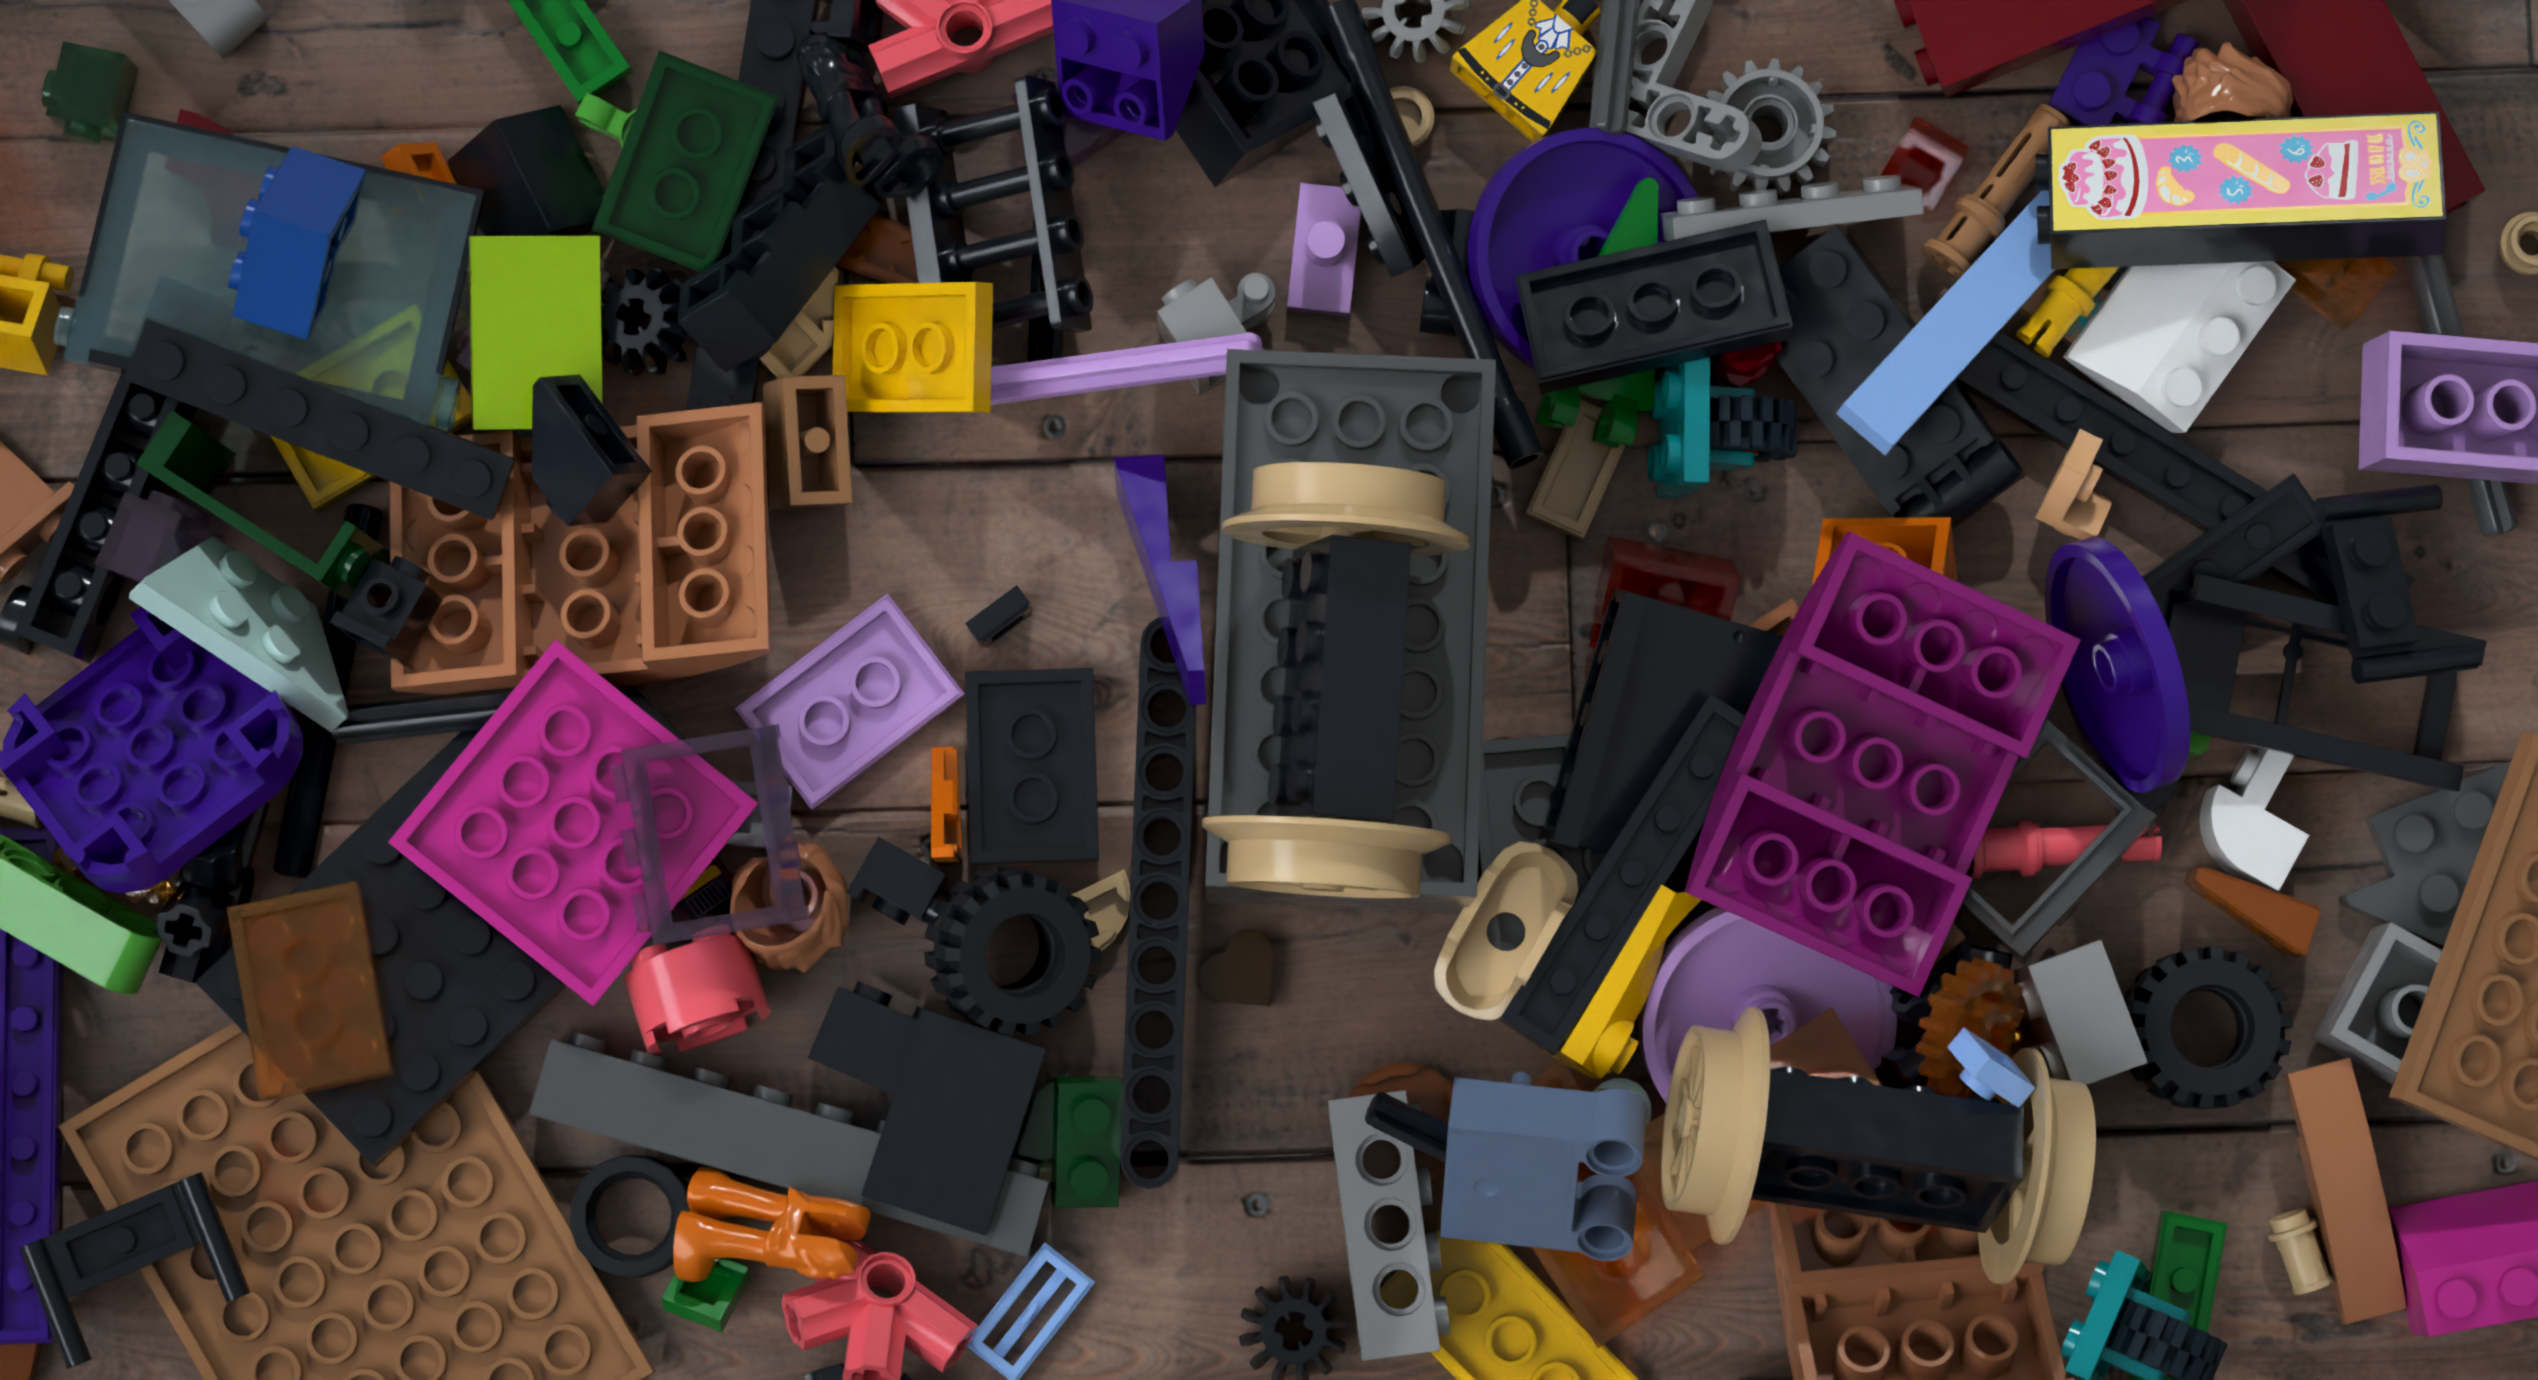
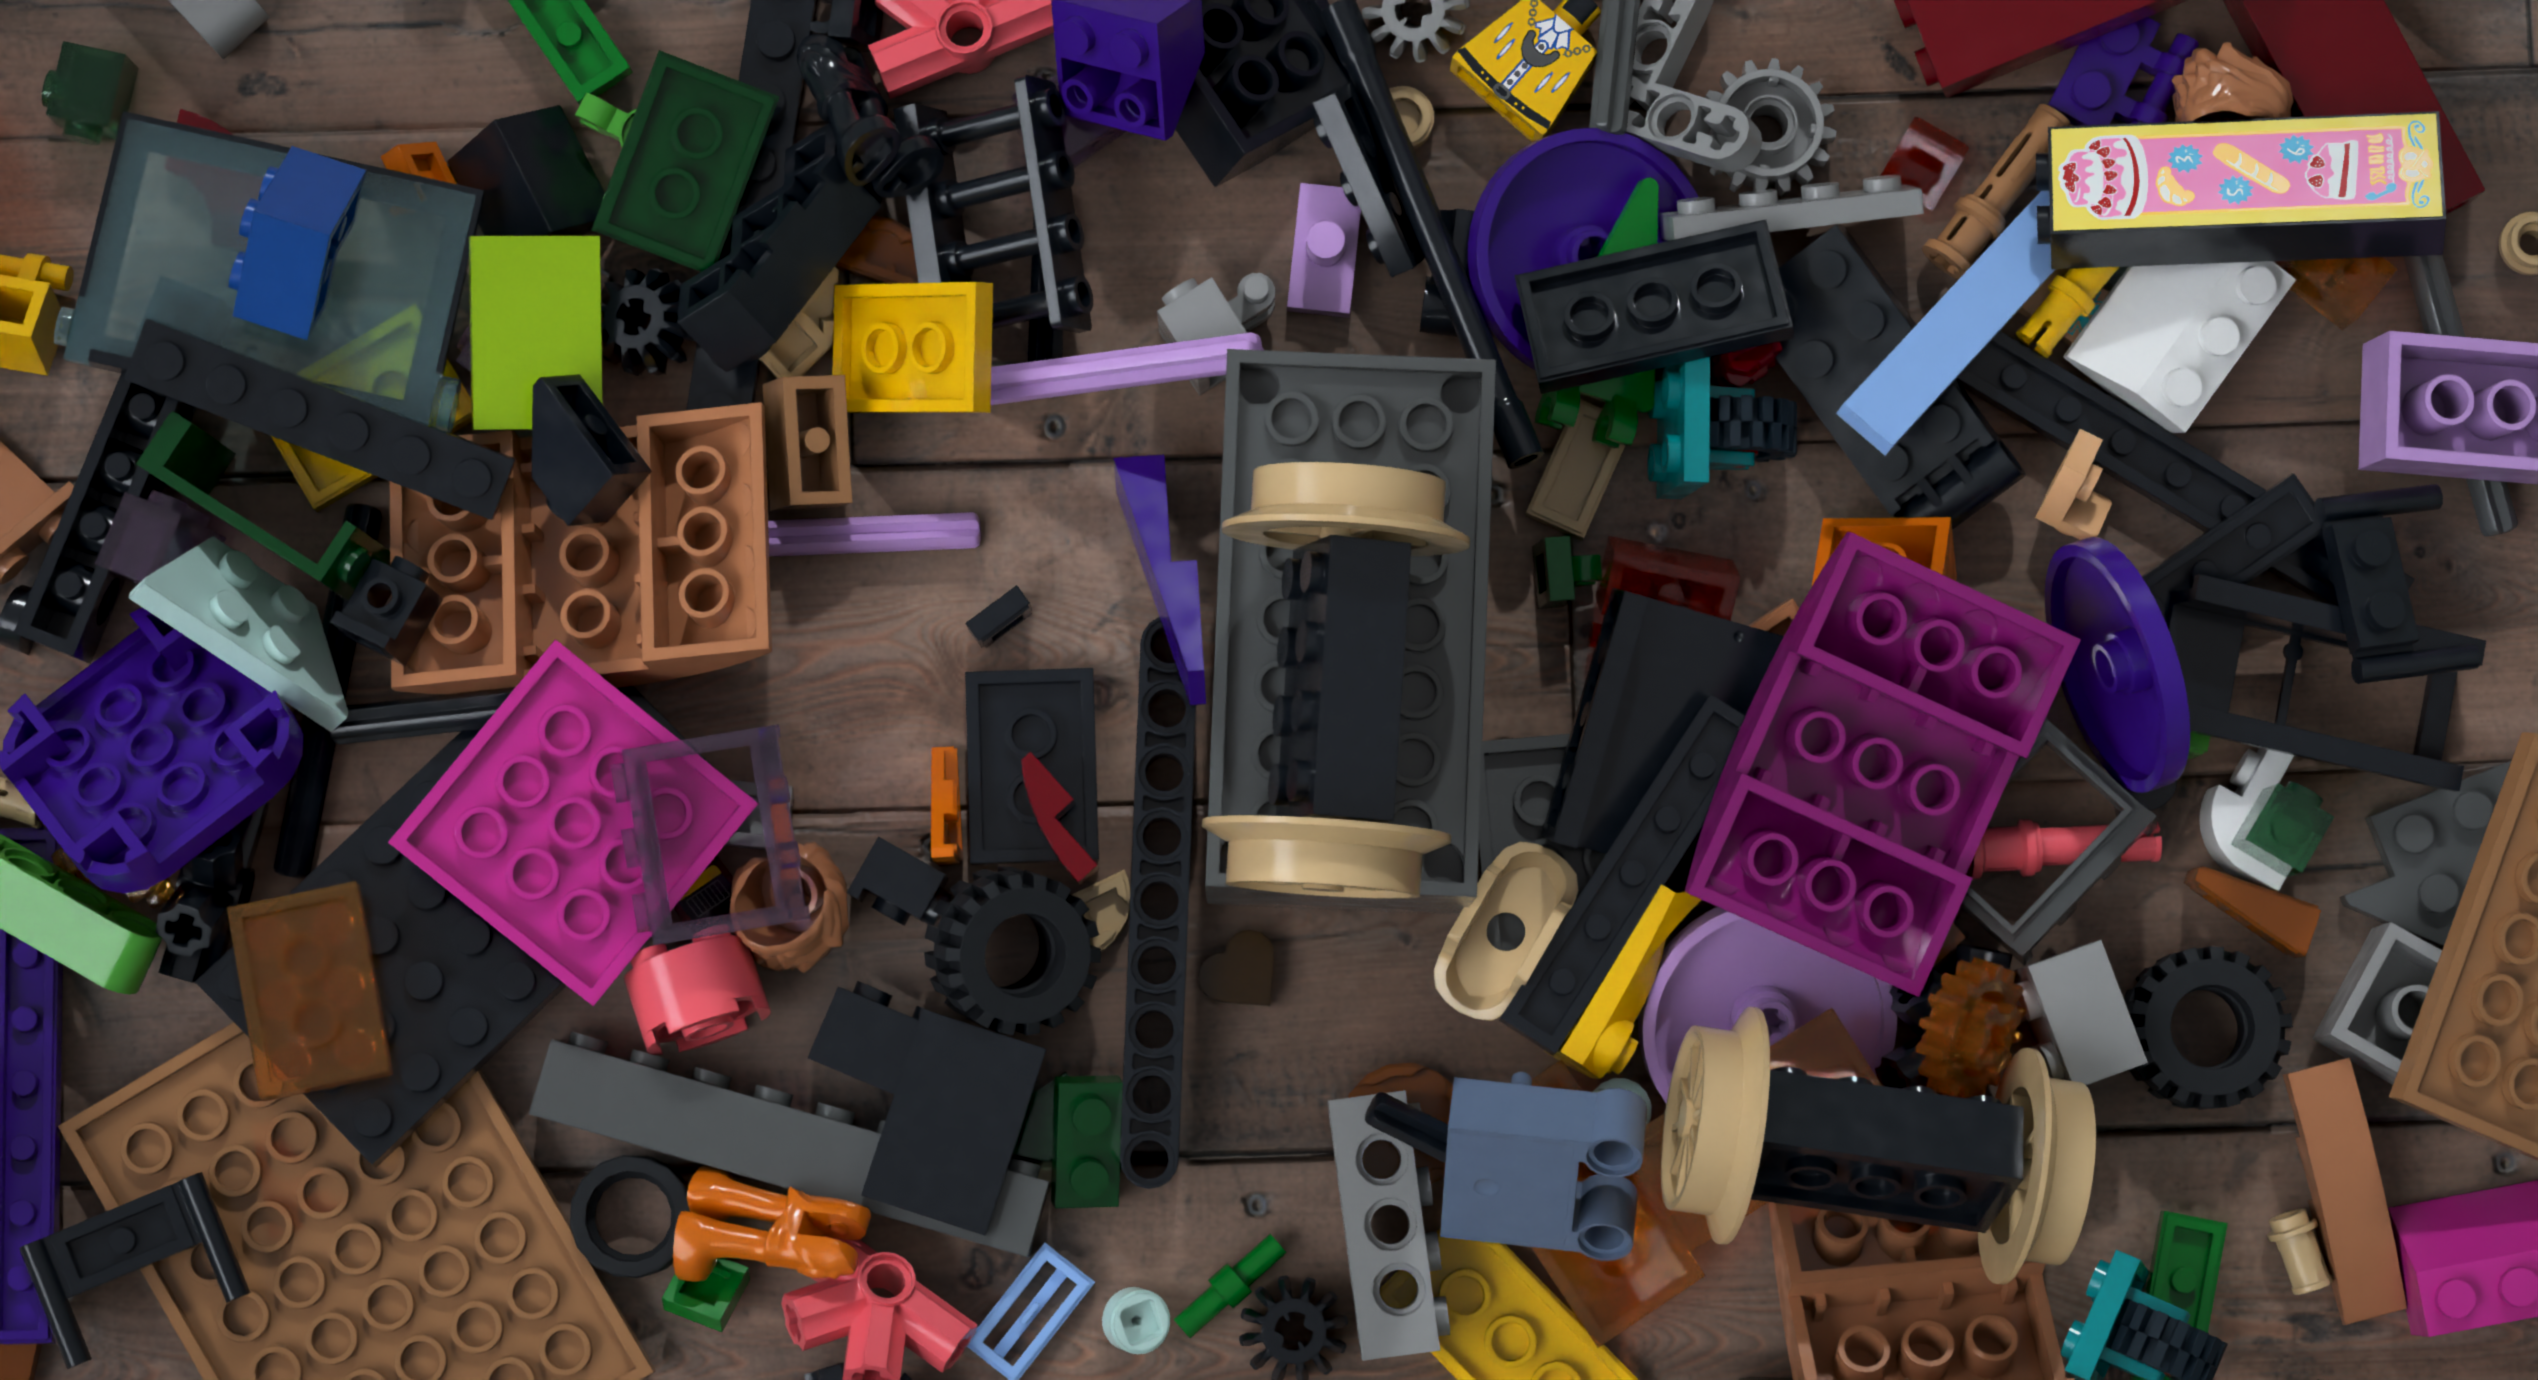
lavender tile [735,593,966,811] -> none
light blue plate [1947,1027,2036,1108] -> none
none -> lavender axle [768,512,981,557]
none -> dark red slope [1021,751,1099,886]
none -> light aqua tile [1102,1287,1170,1354]
none -> green bar [1173,1234,1287,1338]
none -> dark green tile [1532,536,1602,609]
none -> clear green brick [2231,781,2334,877]

